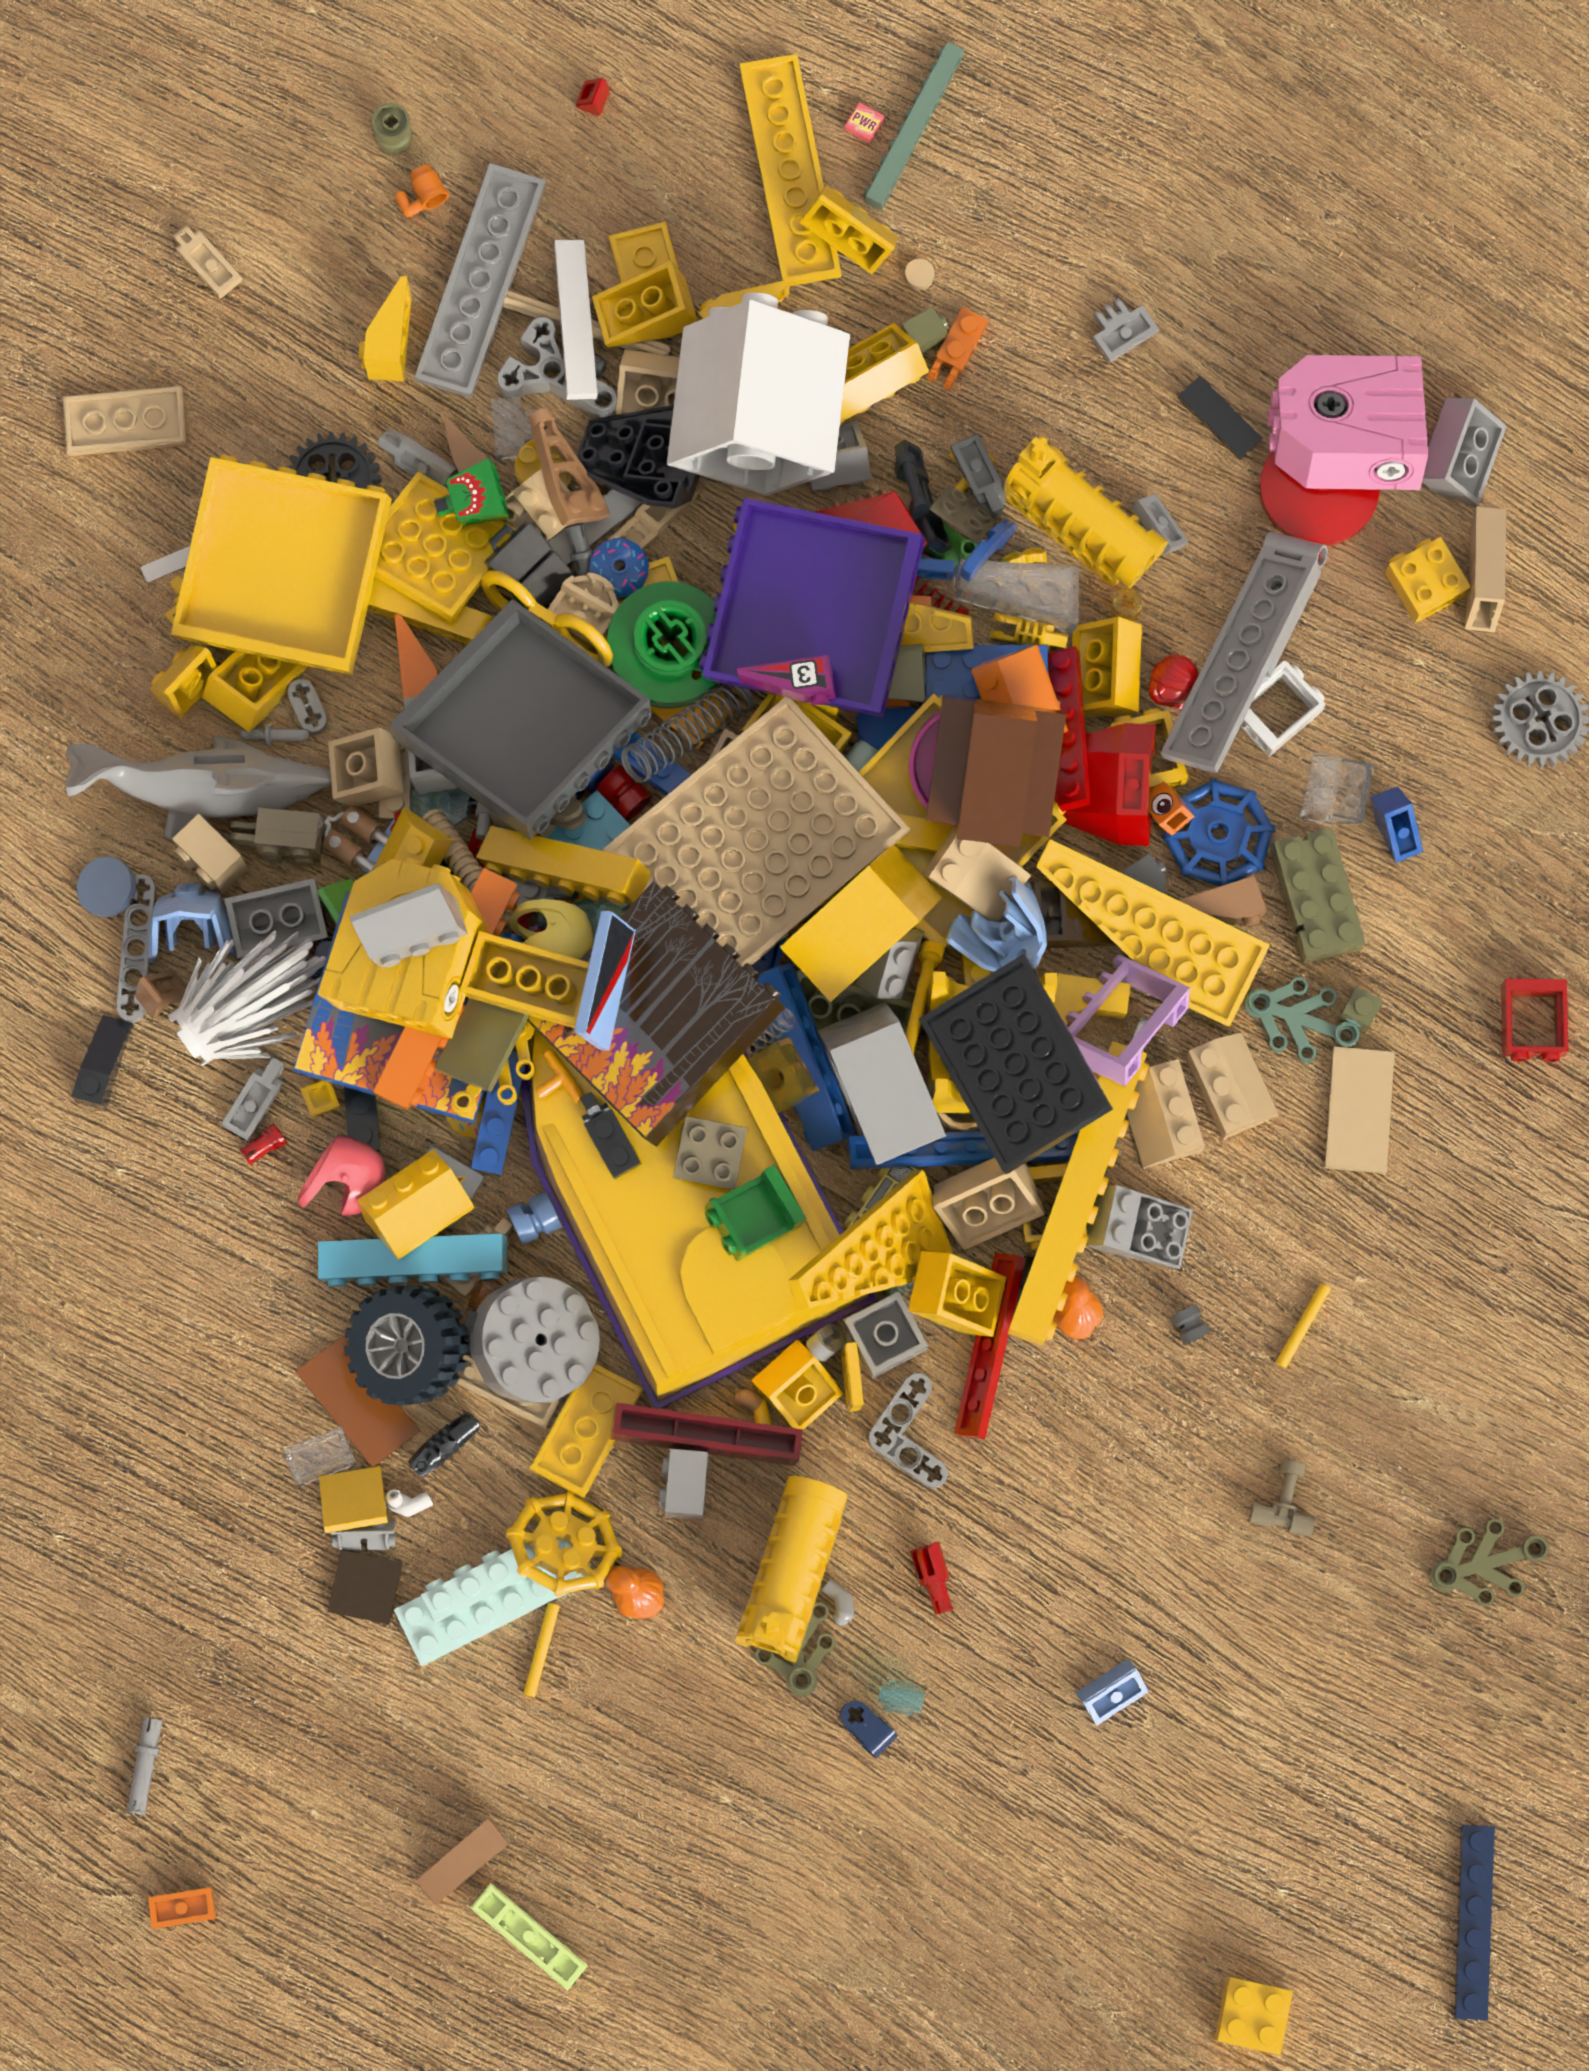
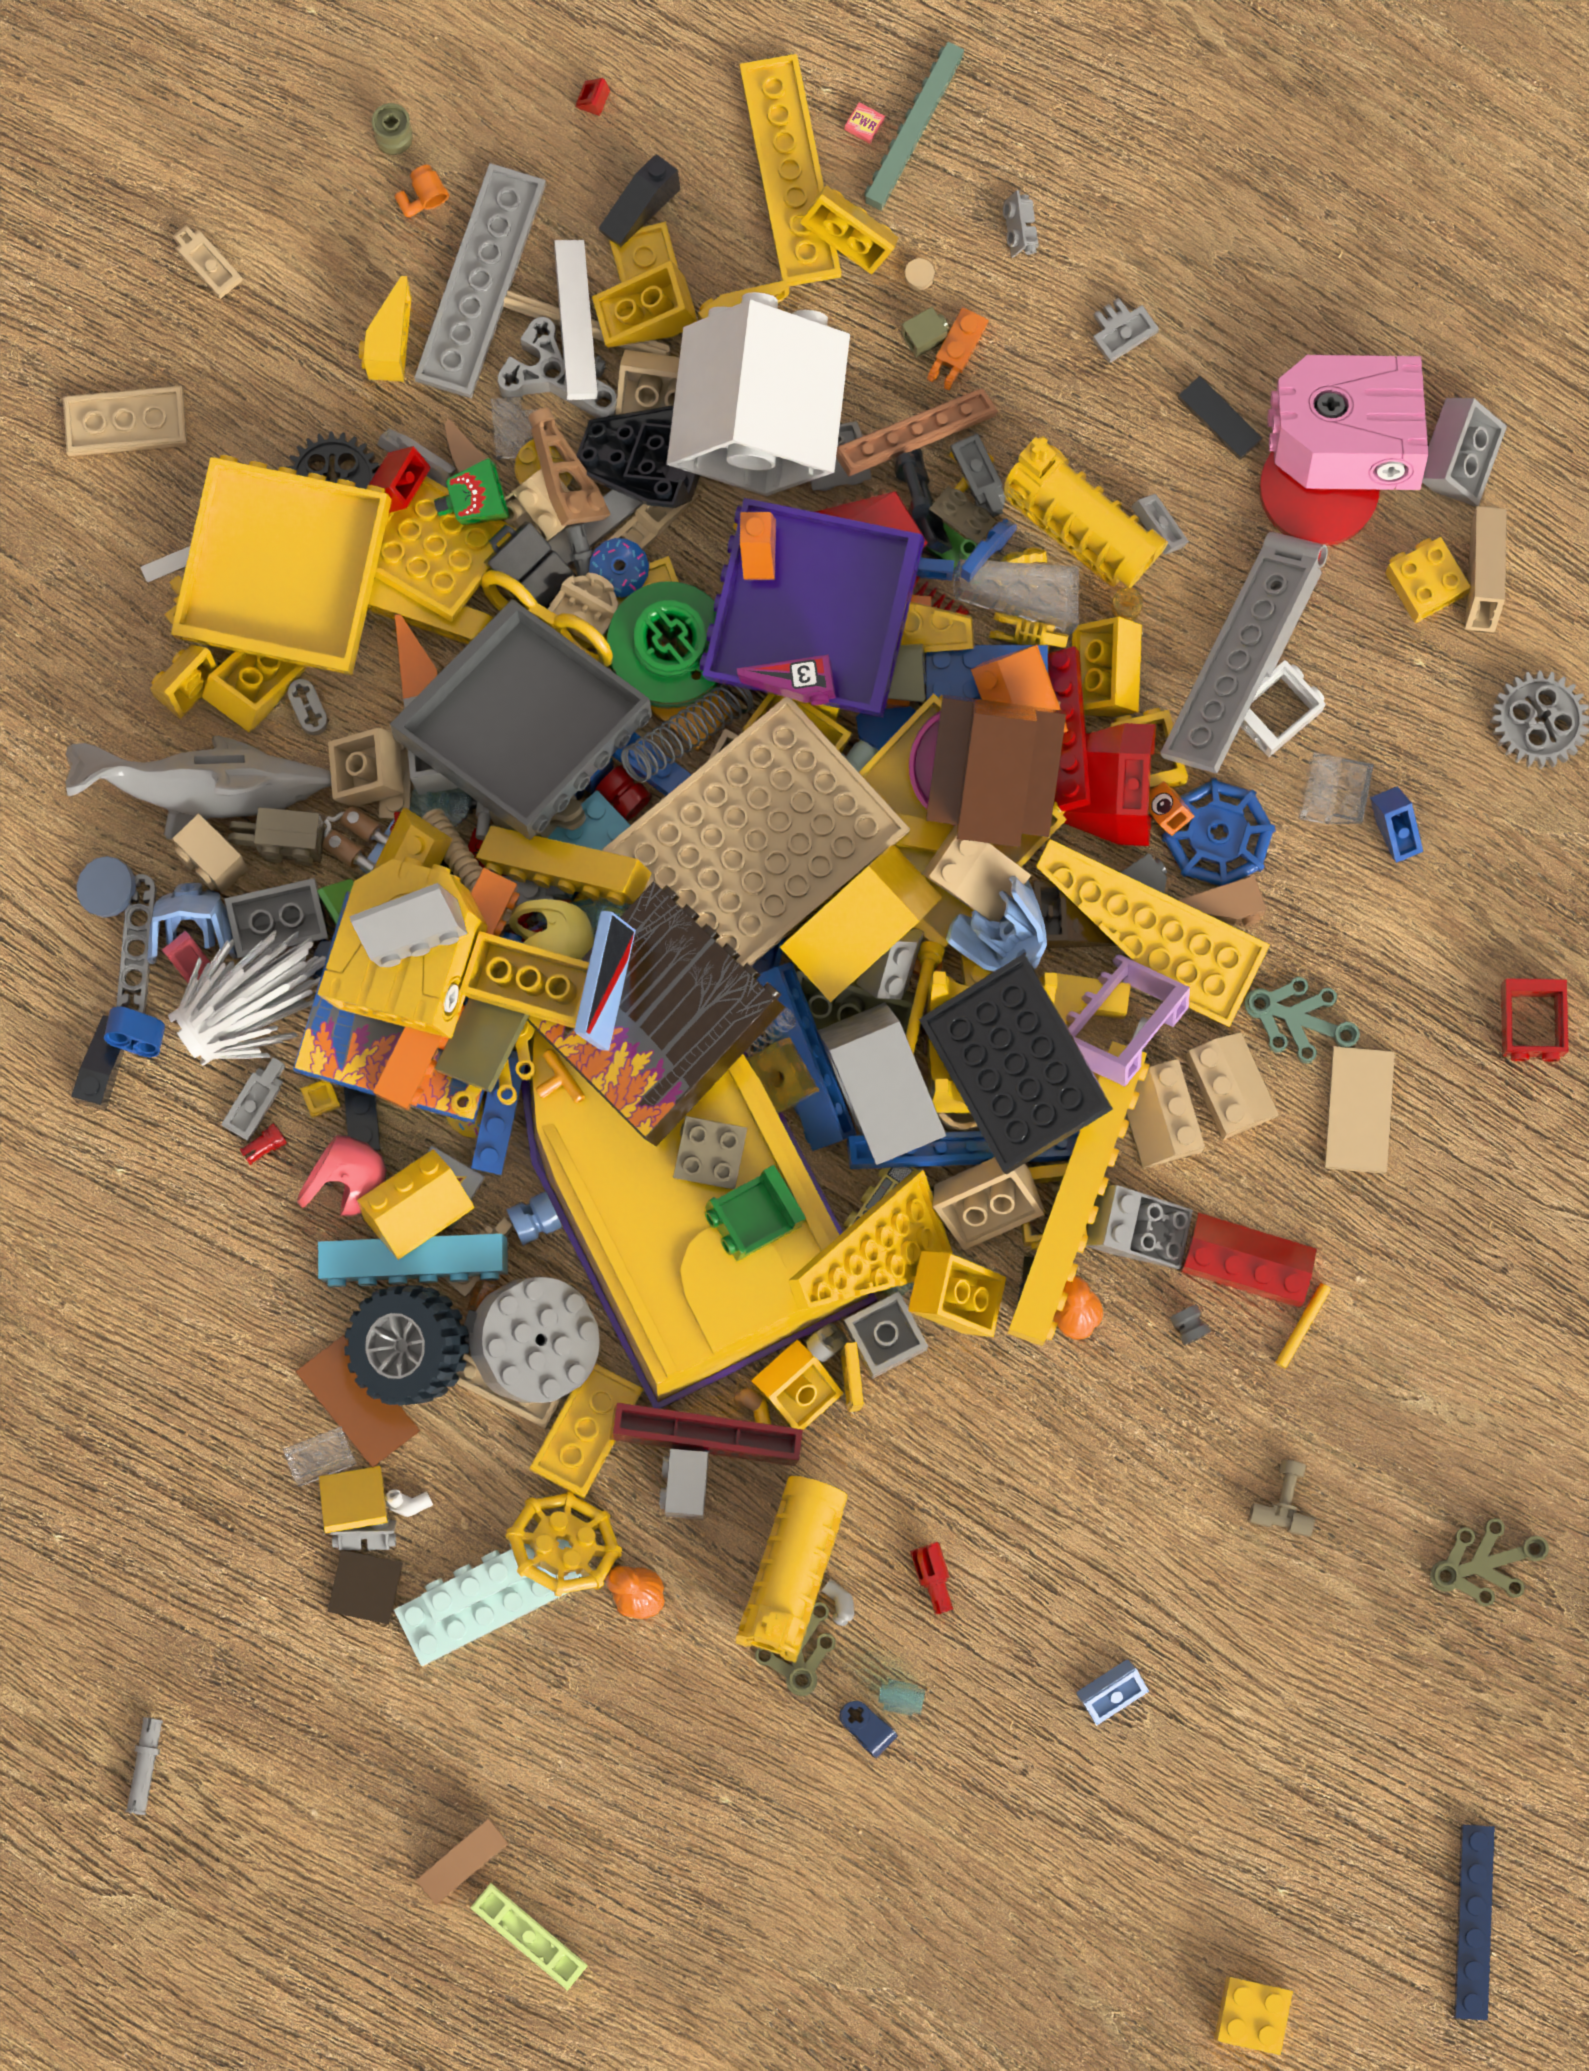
medium nougat slope [135,970,187,1019] -> none
orange plate [148,1887,217,1929] -> none
light grey piece [240,723,309,746] -> none
black hinge [408,1412,480,1477] -> none
yellow bar [523,1603,560,1698] -> none
black hinge [580,1092,642,1179] -> none
yellow slope [840,323,929,426] -> none
light grey beam [869,1373,948,1489] -> none
red plate [954,1253,1026,1439] -> none
red hair [1148,654,1199,710] -> none
olive piece [1270,827,1365,965] -> none
olive brick [1338,986,1383,1034] -> none
none -> blue beam [104,1007,165,1057]
none -> coral tile [162,931,211,983]
none -> red brick [366,446,431,513]
none -> black slope [599,154,680,247]
none -> orange slope [740,512,776,580]
none -> nougat tile [836,388,998,477]
none -> light grey hinge [1003,190,1039,257]
none -> red slope [1181,1213,1317,1308]

